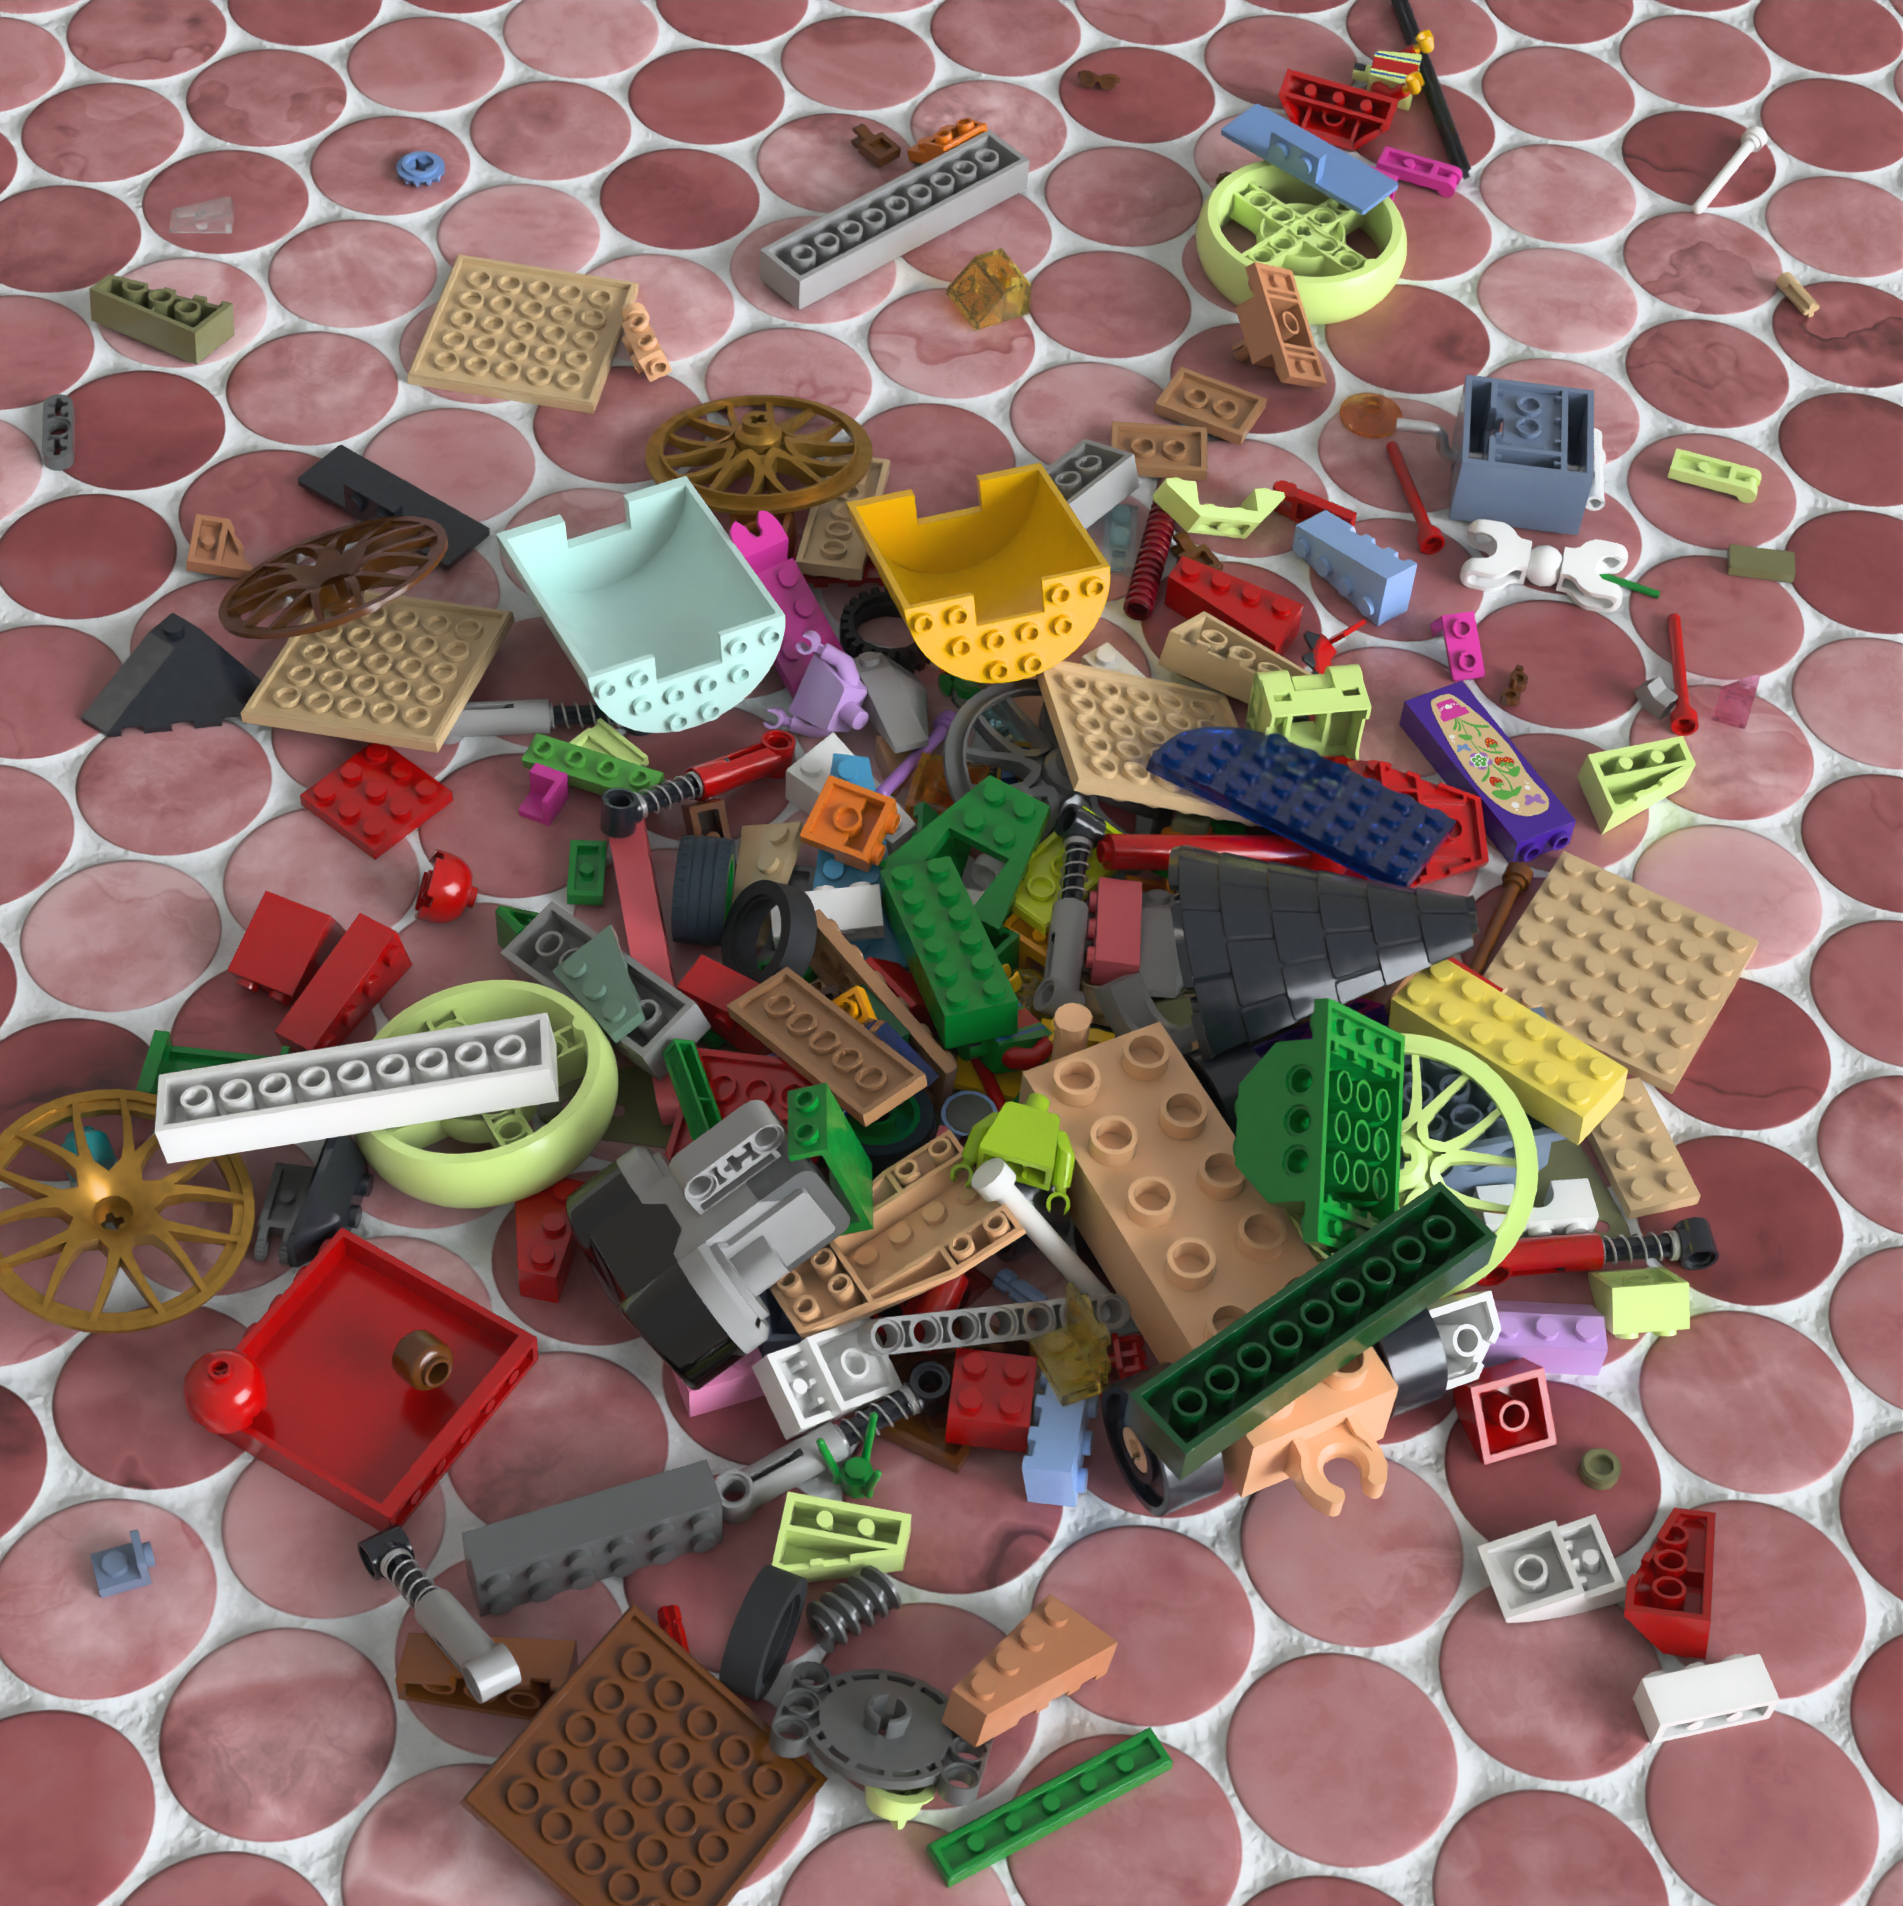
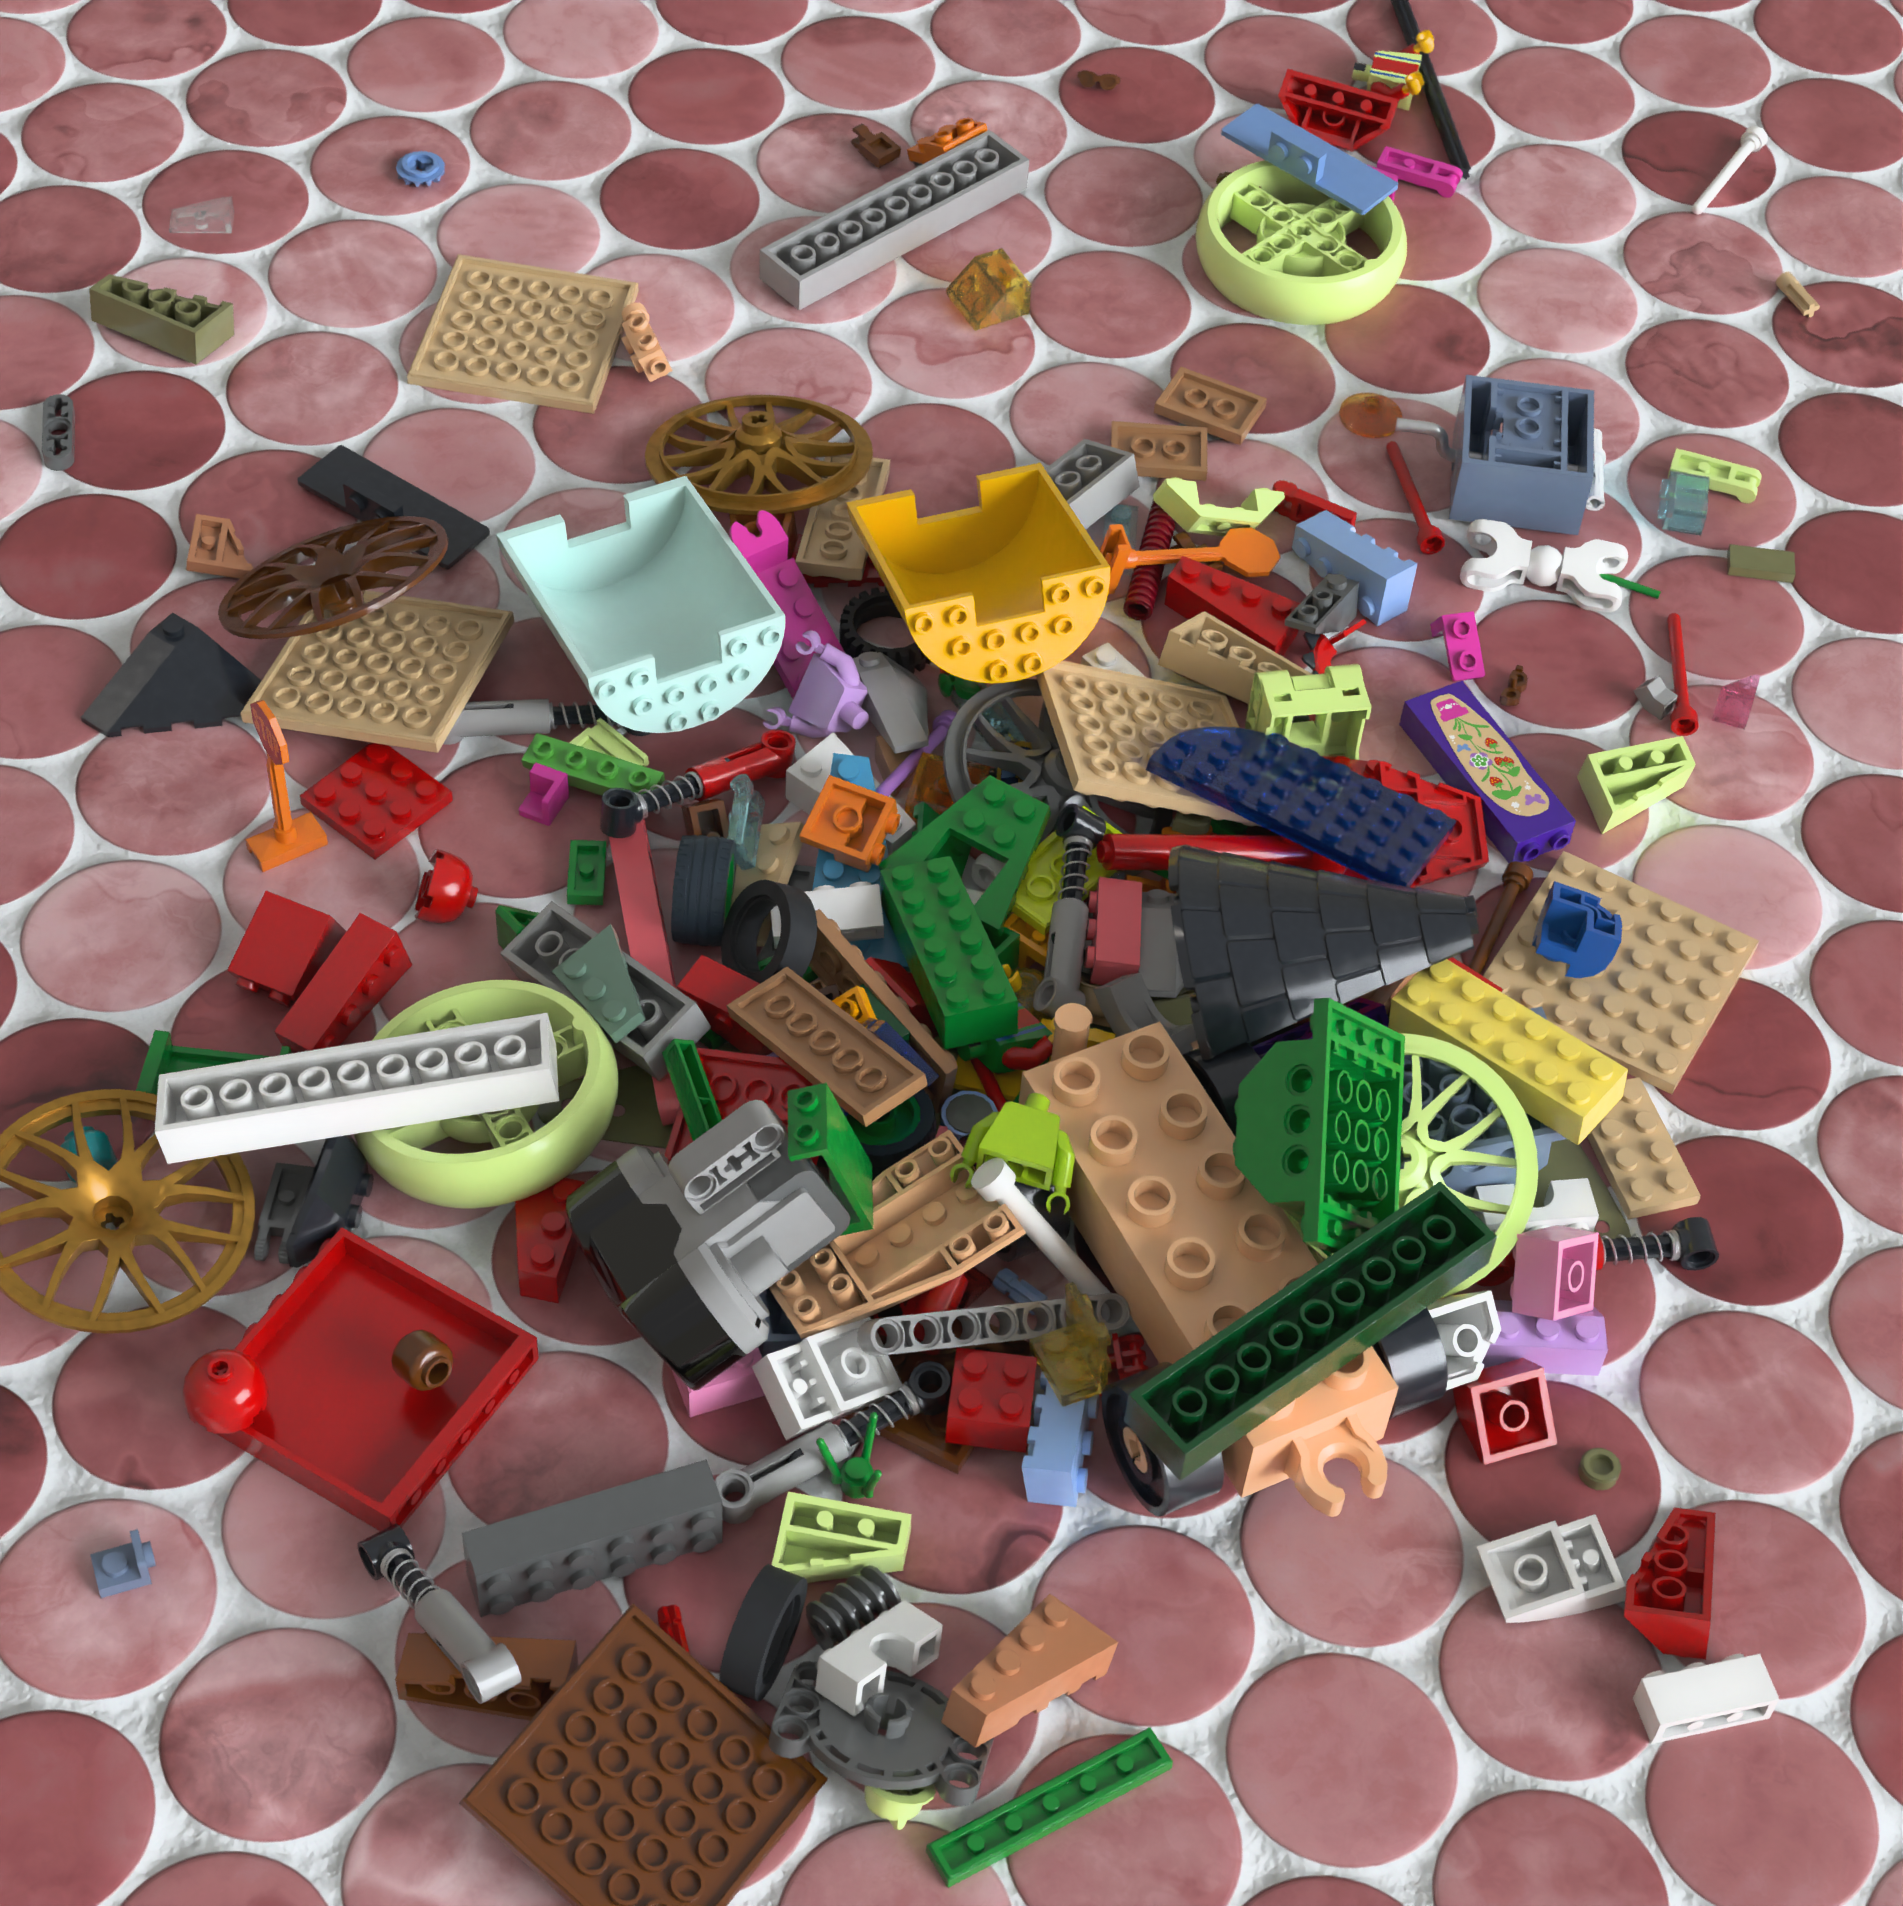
nougat brick [1232,262,1327,389] -> none
yellowish green slope [1588,1267,1690,1339] -> none
none -> orange piece [245,700,328,872]
none -> clear light blue plate [726,774,765,871]
none -> white arch [815,1600,943,1716]
none -> orange piece [1100,524,1281,594]
none -> dark grey slope [1285,573,1359,634]
none -> bright pink brick [1510,1225,1599,1321]
none -> blue brick [1532,881,1622,979]
none -> clear light blue brick [1657,470,1709,536]

